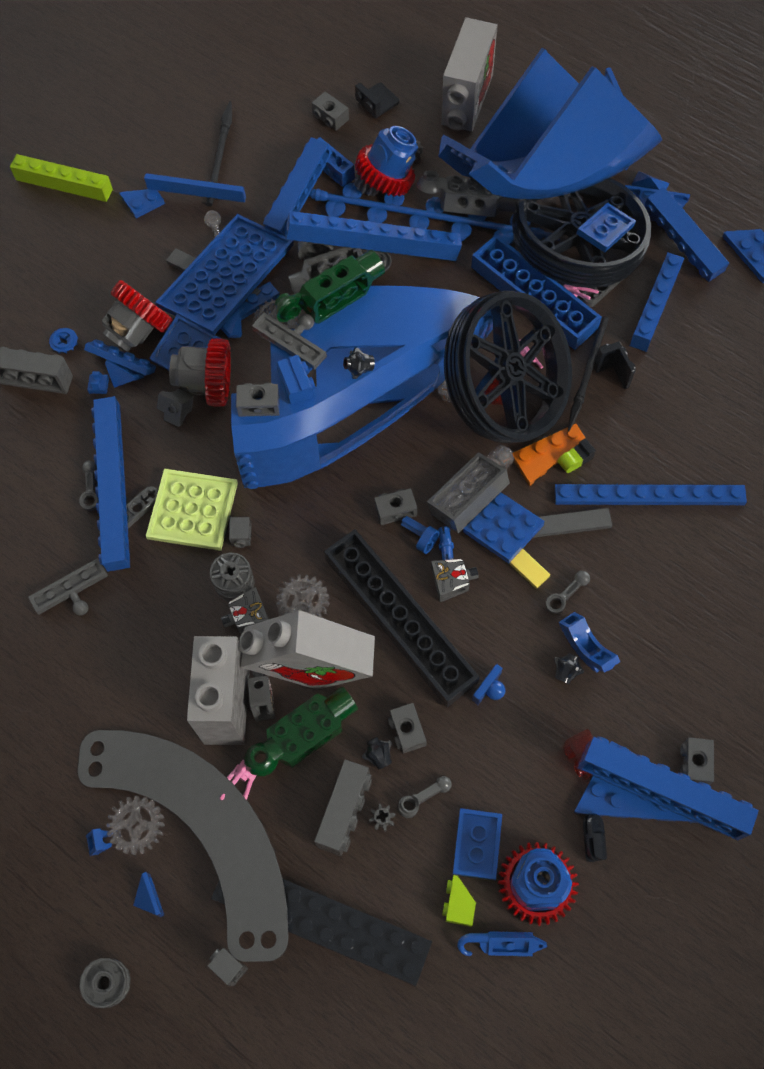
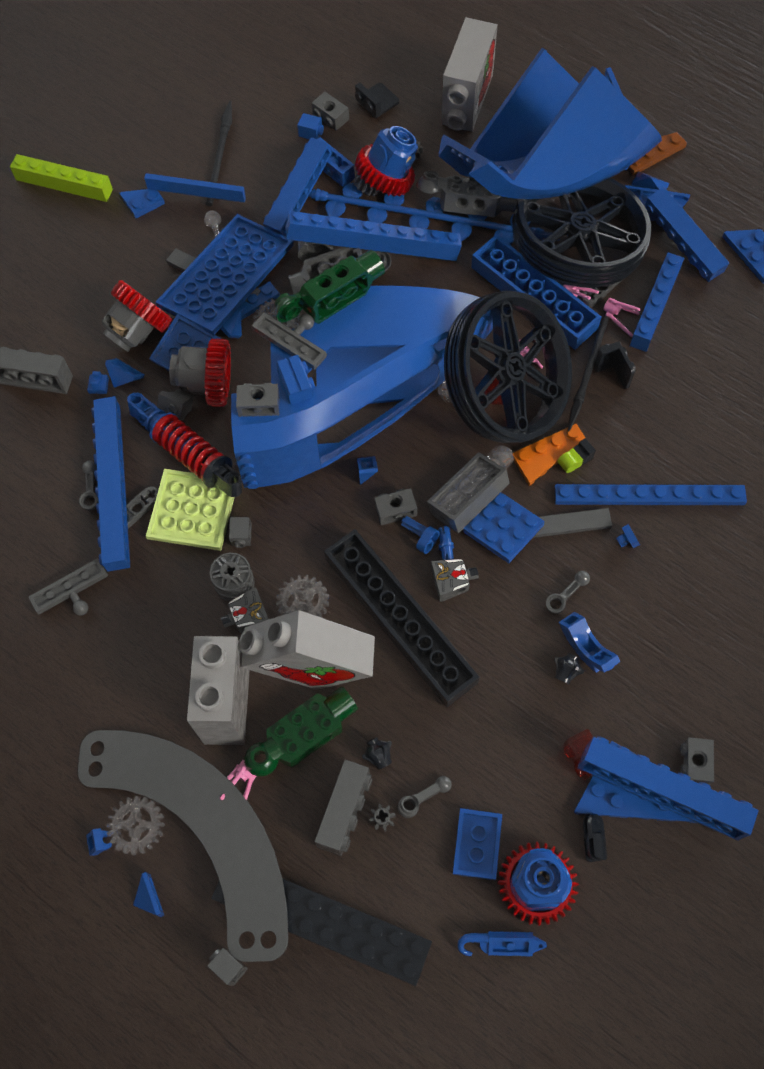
blue gear [49,328,78,354] -> none
dark grey wheel [79,958,131,1008] -> none
blue plate [84,340,156,376] -> none
dark grey torso [248,671,276,722] -> none
black rock [343,347,375,379] -> none
dark grey brick [387,703,427,754] -> none
lime slope [442,875,476,927] -> none
blue tile [472,664,506,705] -> none
light yellow tile [509,549,550,589] -> none
blue plate [576,203,636,252] -> none
none -> piece [127,393,242,497]
none -> blue brick [297,113,324,139]
none -> blue slope [357,456,378,485]
none -> bright pink plant [603,298,640,337]
none -> blue tile [616,524,640,548]
none -> dark orange wing [627,132,687,176]

